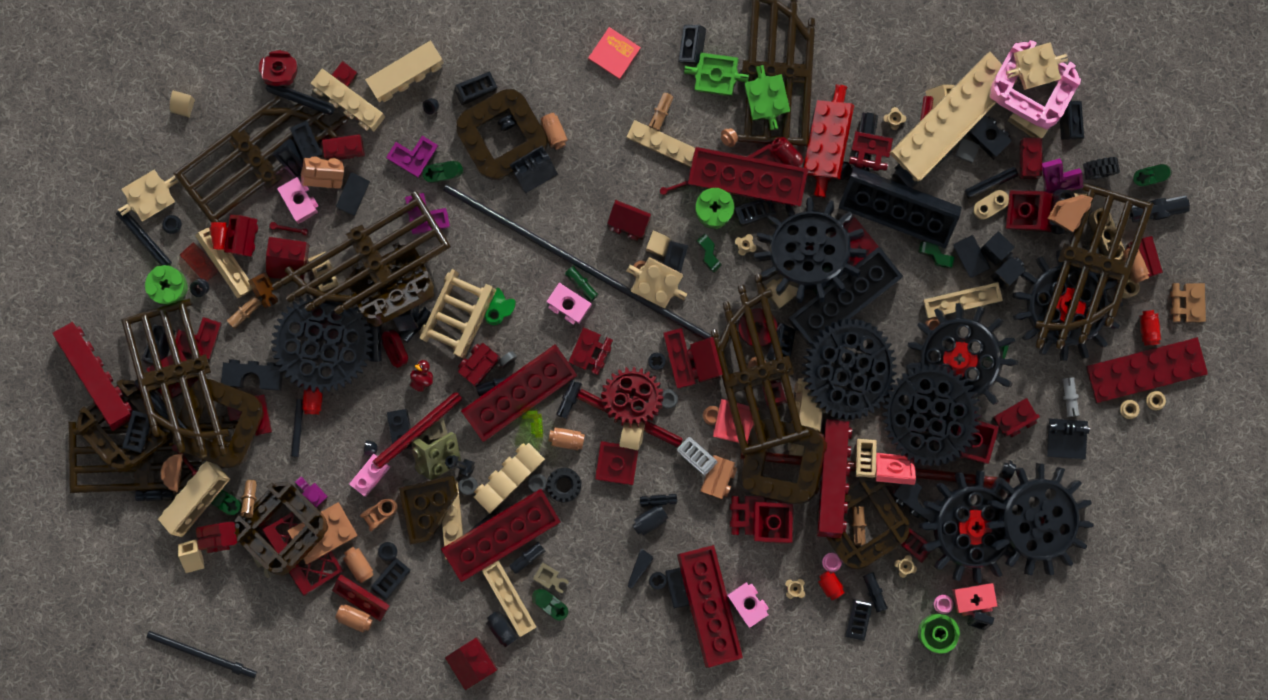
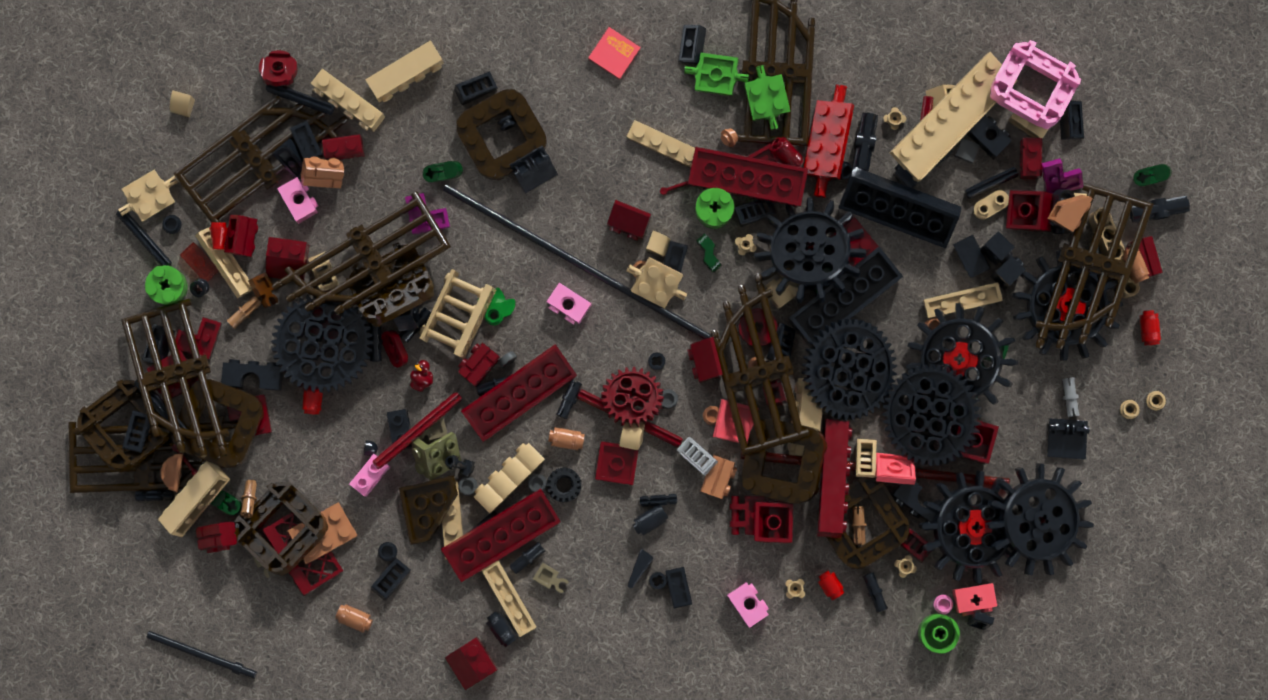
dark red brick [52,321,133,431] -> none
tan brick [178,539,204,573] -> none
dark red hinge [269,222,309,236] -> none
black bar [291,399,303,457] -> none
magenta plate [295,477,328,507] -> none
dark red plate [332,61,358,87] -> none
dark red plate [332,575,390,622] -> none
black slope [336,172,370,216] -> none
nougat head [343,547,374,583] -> none
nougat piece [360,499,398,531] -> none
magenta plate [386,136,439,178] -> none
black hinge [422,98,439,115] -> none
clear neon green bracket [522,411,544,438] -> none
dark green piece [532,588,568,621] -> none
nougat head [540,113,568,150] -> none
dark green pin [565,266,599,302] -> none
dark red plate [568,327,613,375] -> none
medium nougat axle [649,93,673,131] -> none
dark red plate [663,328,696,389] -> none
dark red plate [677,545,743,668] -> none
bright pink plate [822,553,842,572] -> none
black slope [845,599,873,641] -> none
dark red plate [849,131,893,171] -> none
dark green piece [918,241,954,269] -> none
dark red bracket [993,398,1040,438] -> none
black plate [1000,460,1016,479] -> none
tan plate [1006,42,1068,90] -> none
black tyre [1083,157,1120,180] -> none
dark red plate [1086,337,1208,403] -> none
medium nougat plate [1170,283,1206,322] -> none

